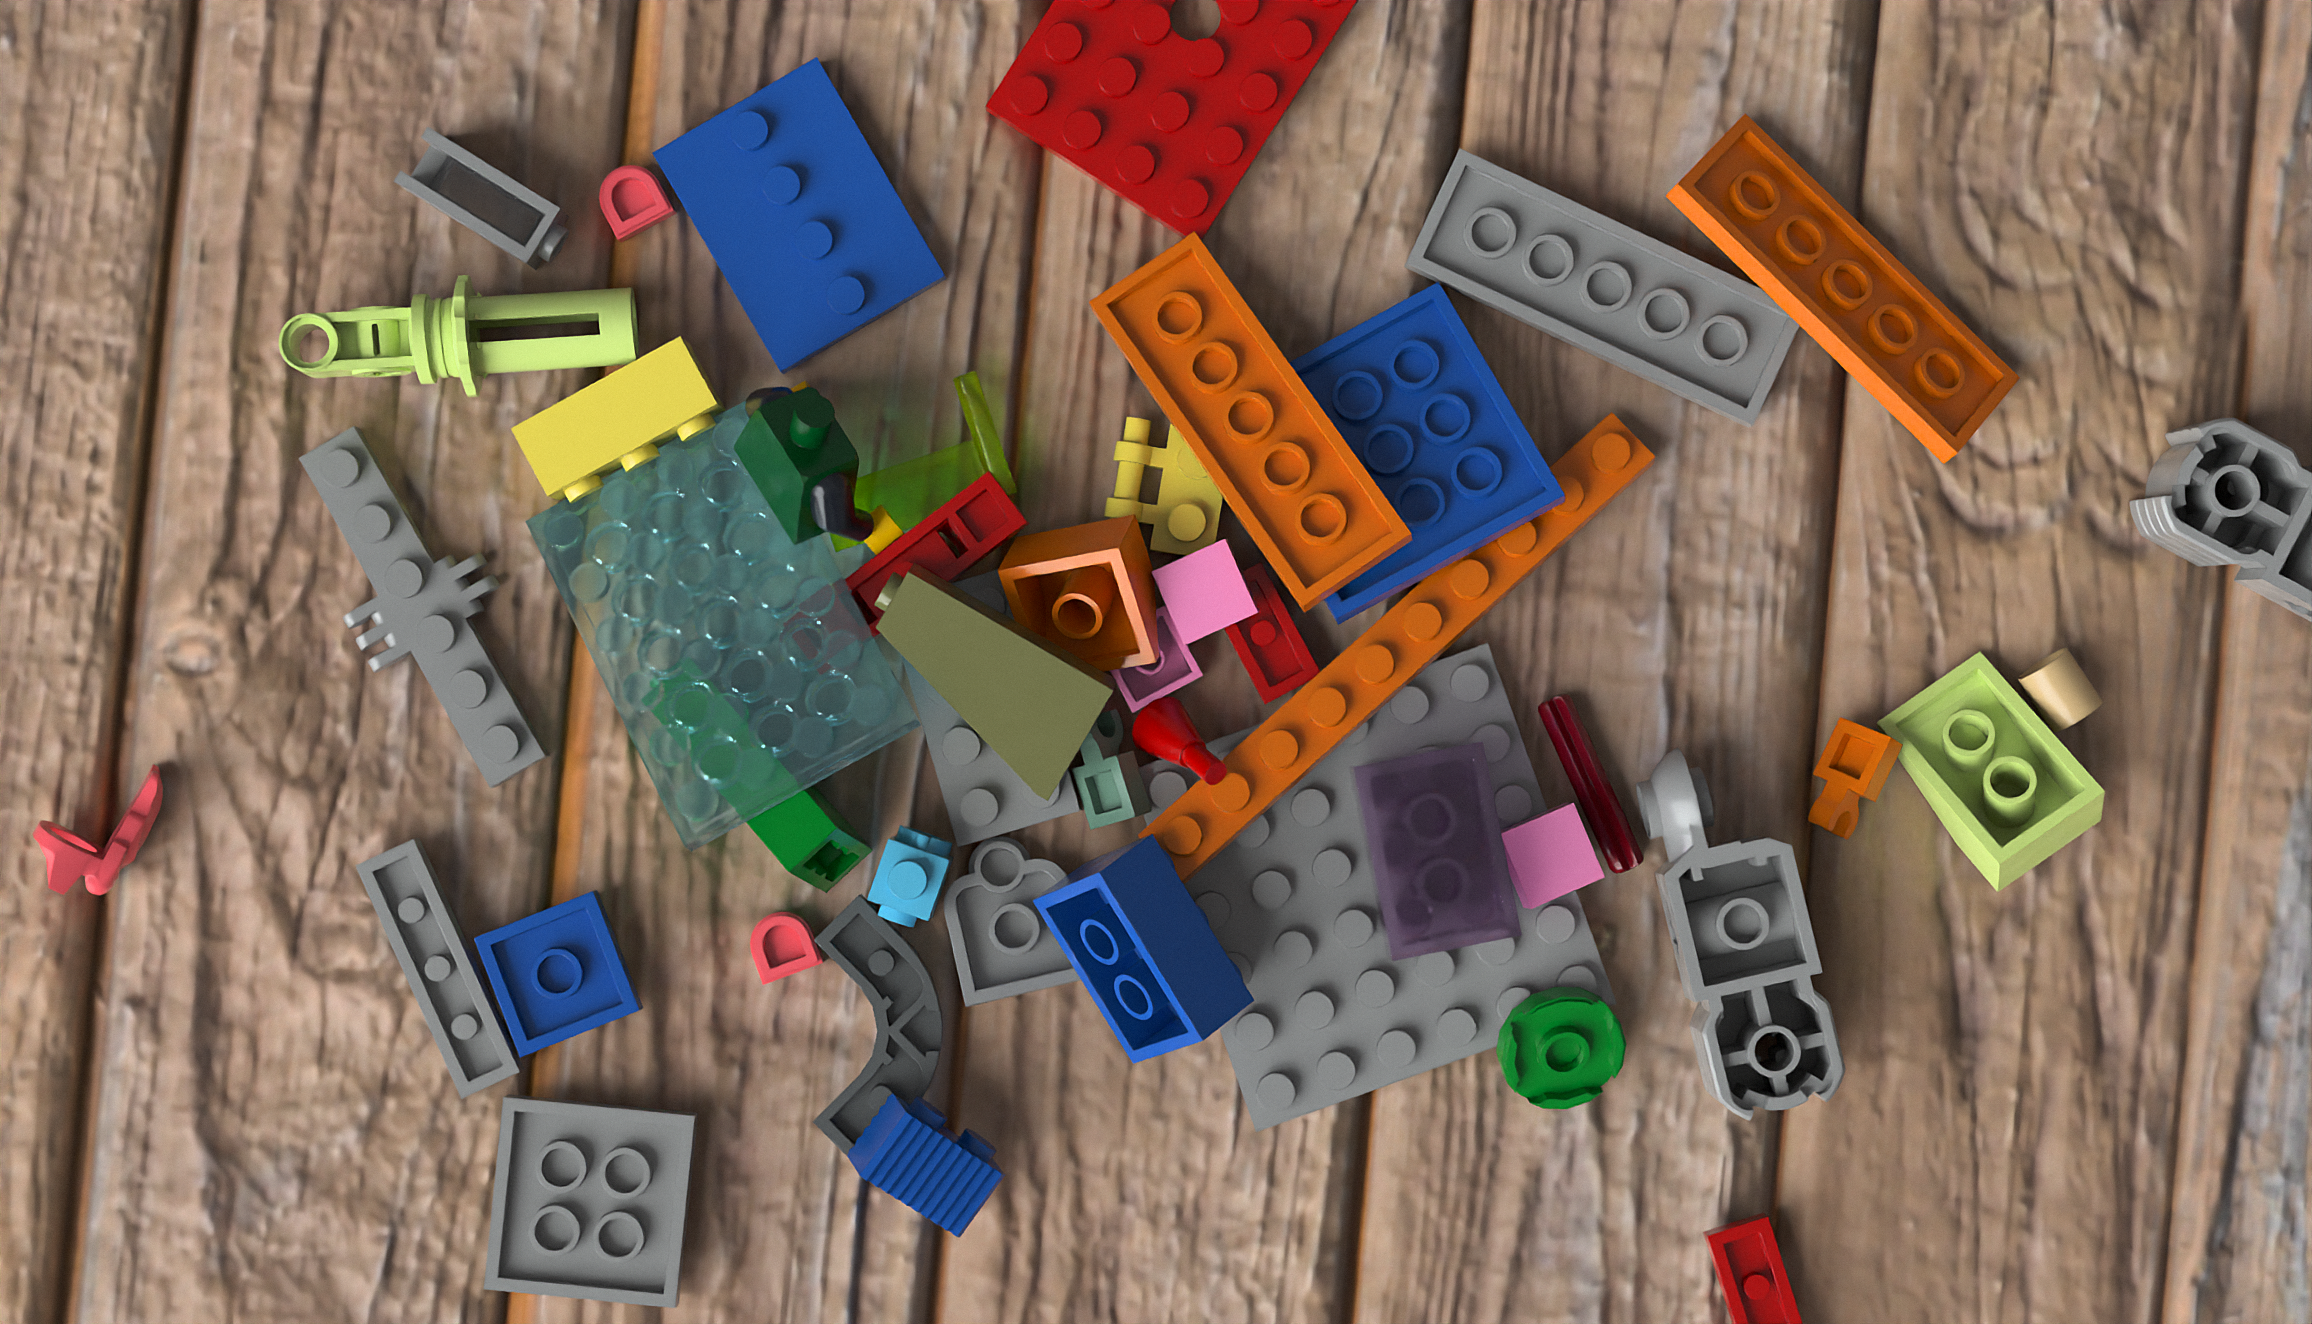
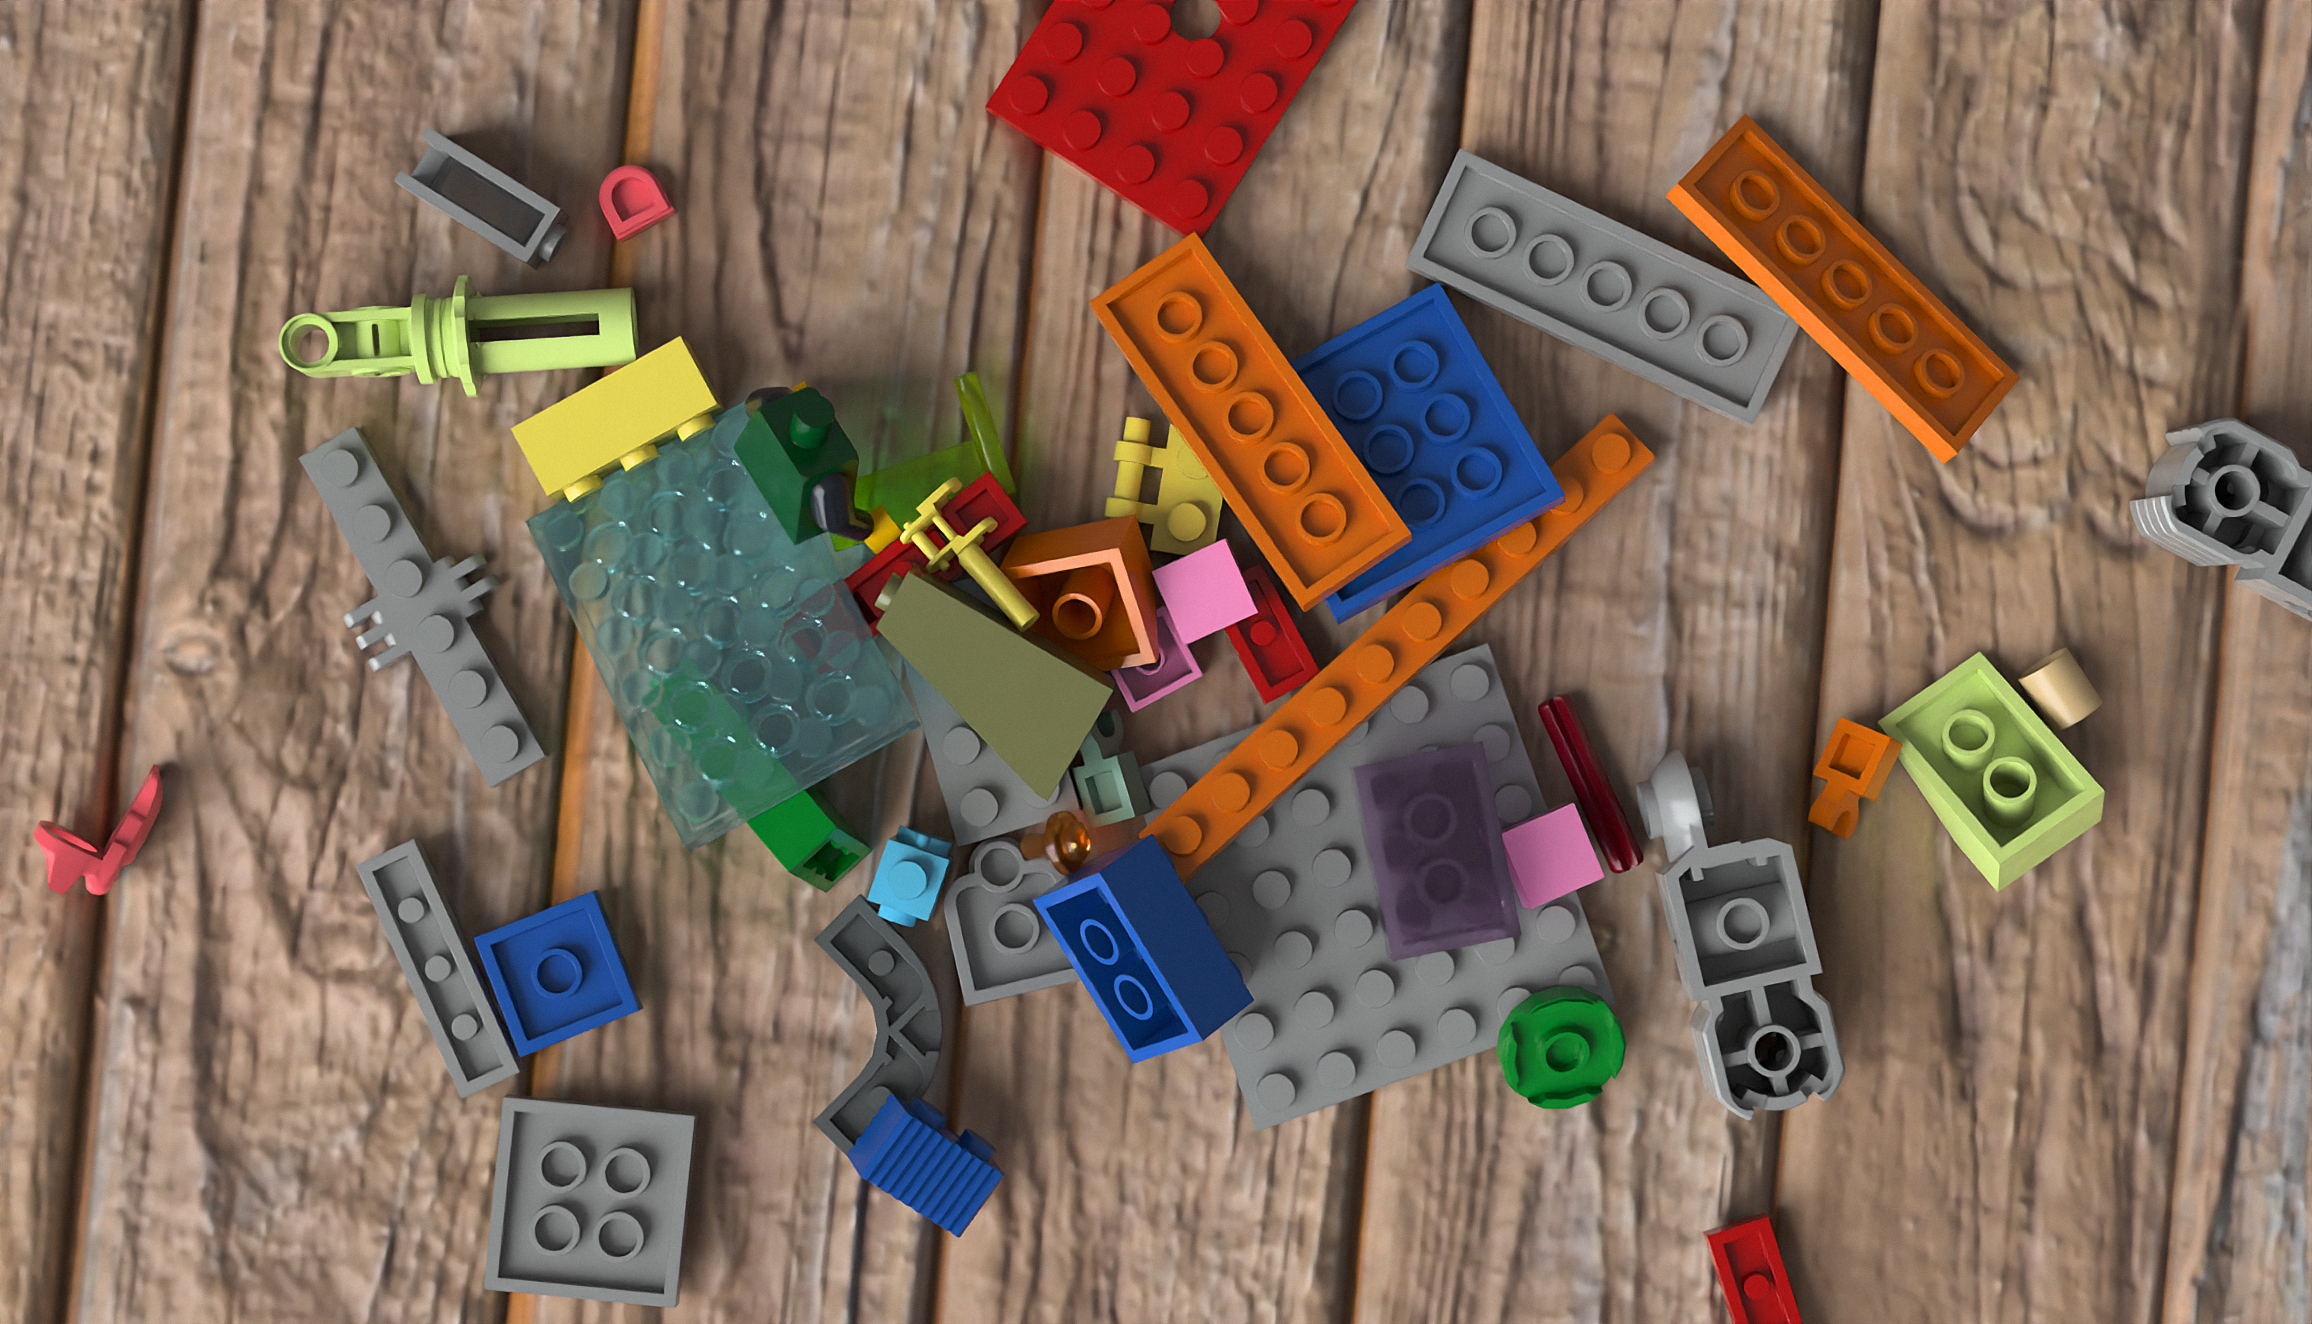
blue plate [652,57,947,374] -> none
coral tile [750,911,825,985] -> none
red cone [1132,697,1227,785] -> none
none -> light yellow piece [900,477,1040,632]
none -> clear orange plate [1021,810,1091,875]

